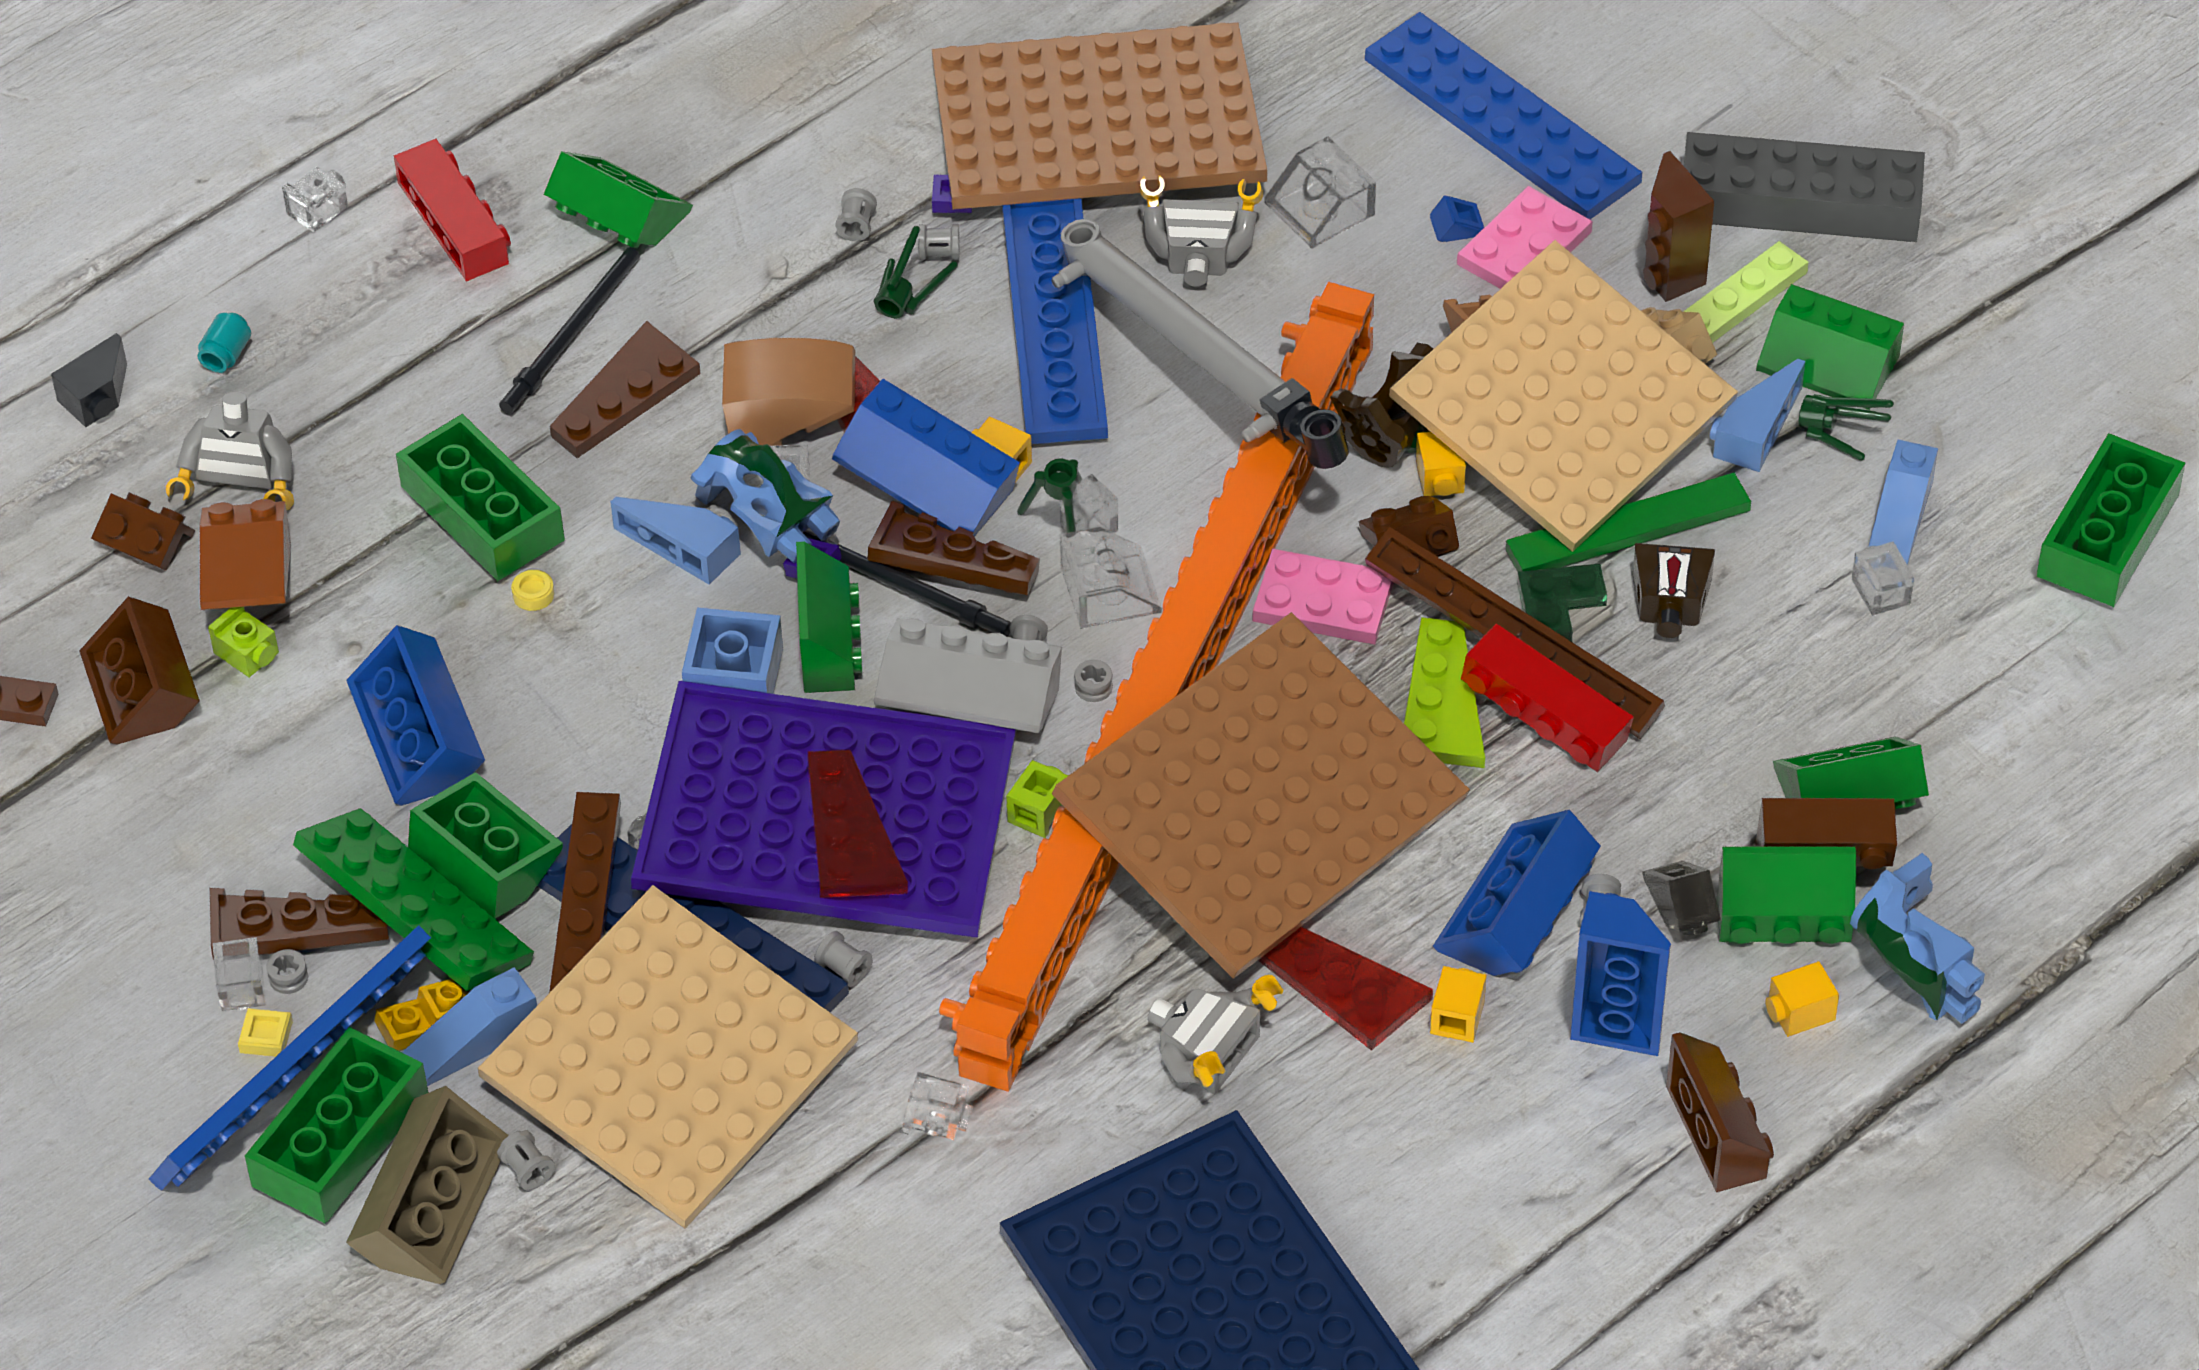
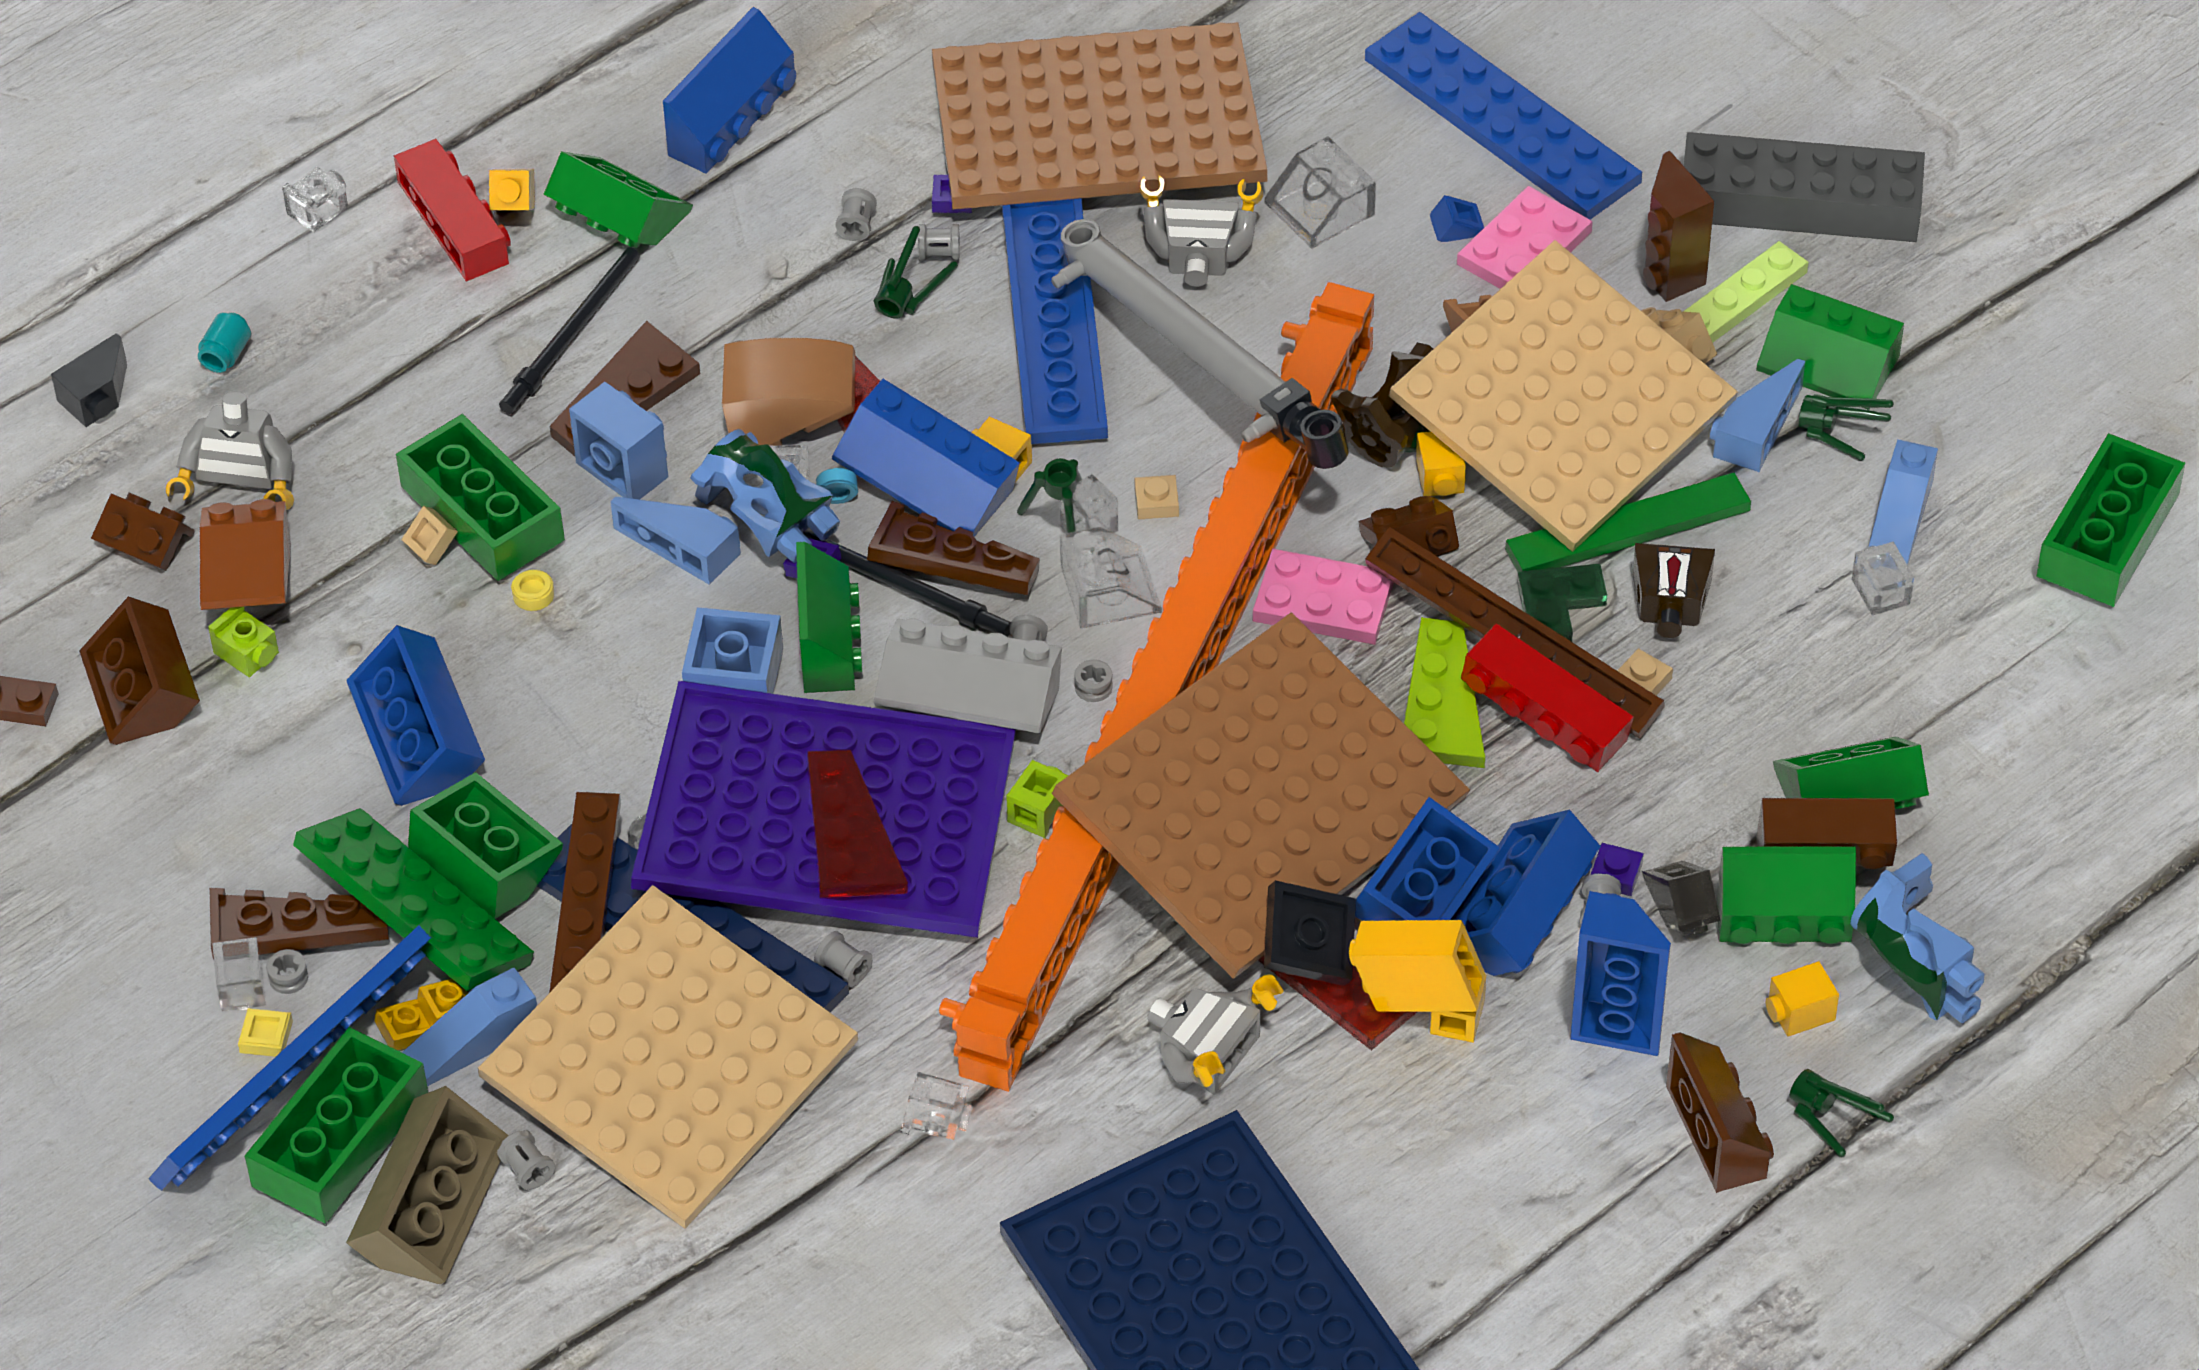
none -> tan plate [401,506,458,565]
none -> yellow brick [489,169,535,210]
none -> medium blue brick [569,382,668,500]
none -> blue slope [663,7,796,174]
none -> medium azure tile [816,468,858,504]
none -> tan plate [1134,475,1179,519]
none -> black plate [1264,880,1356,986]
none -> yellow brick [1349,920,1487,1012]
none -> blue brick [1355,797,1500,921]
none -> dark purple plate [1590,843,1644,896]
none -> tan plate [1617,648,1673,696]
none -> dark green plant [1789,1069,1894,1157]

